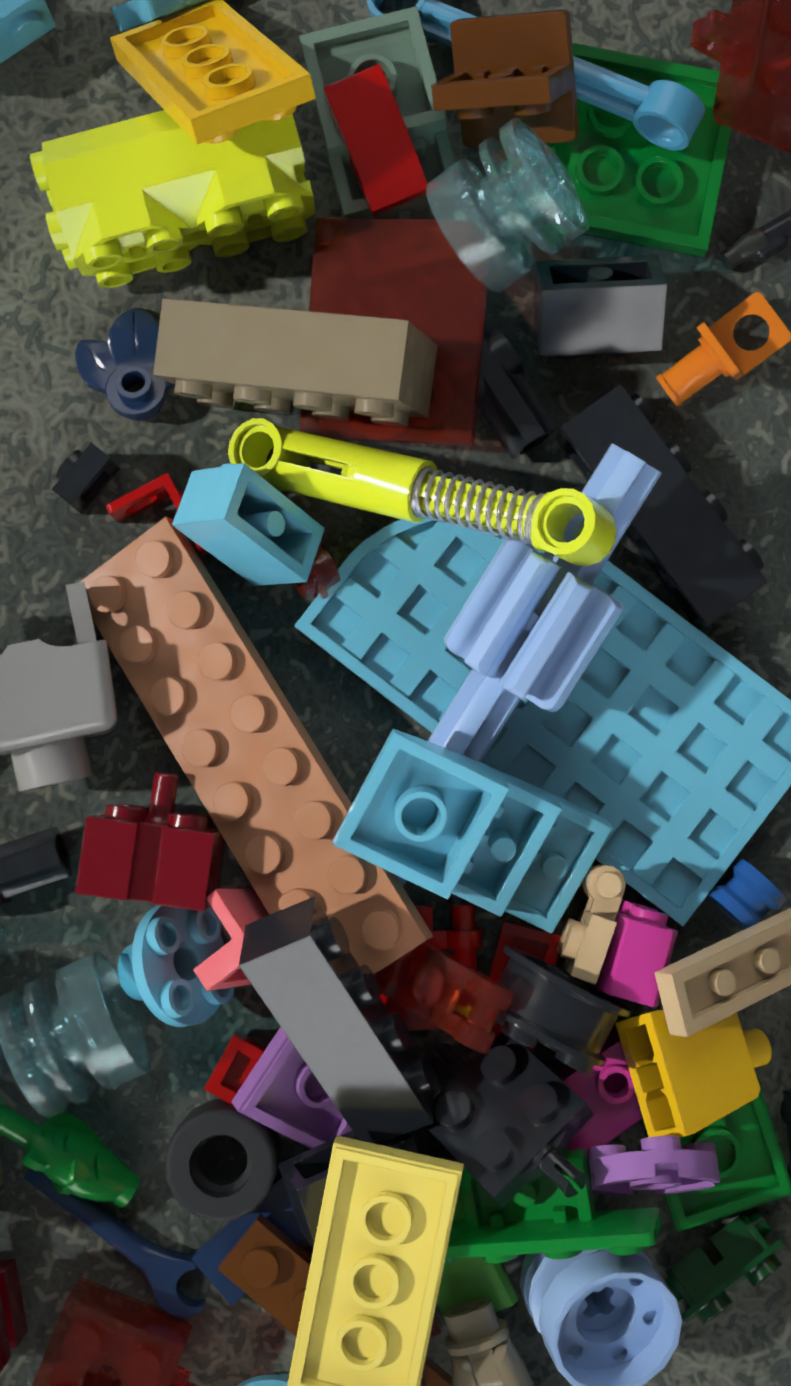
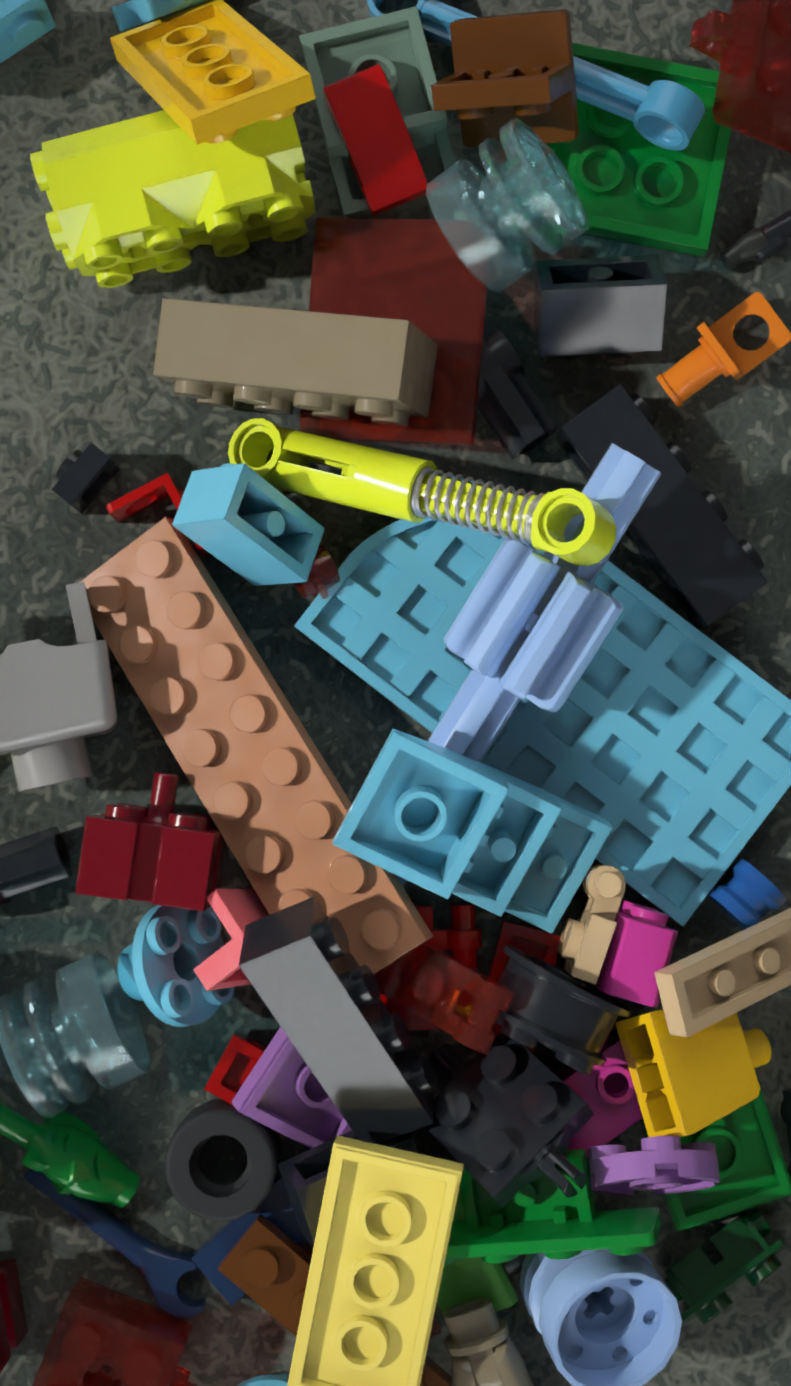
dark blue plate [75,307,175,421] -> none

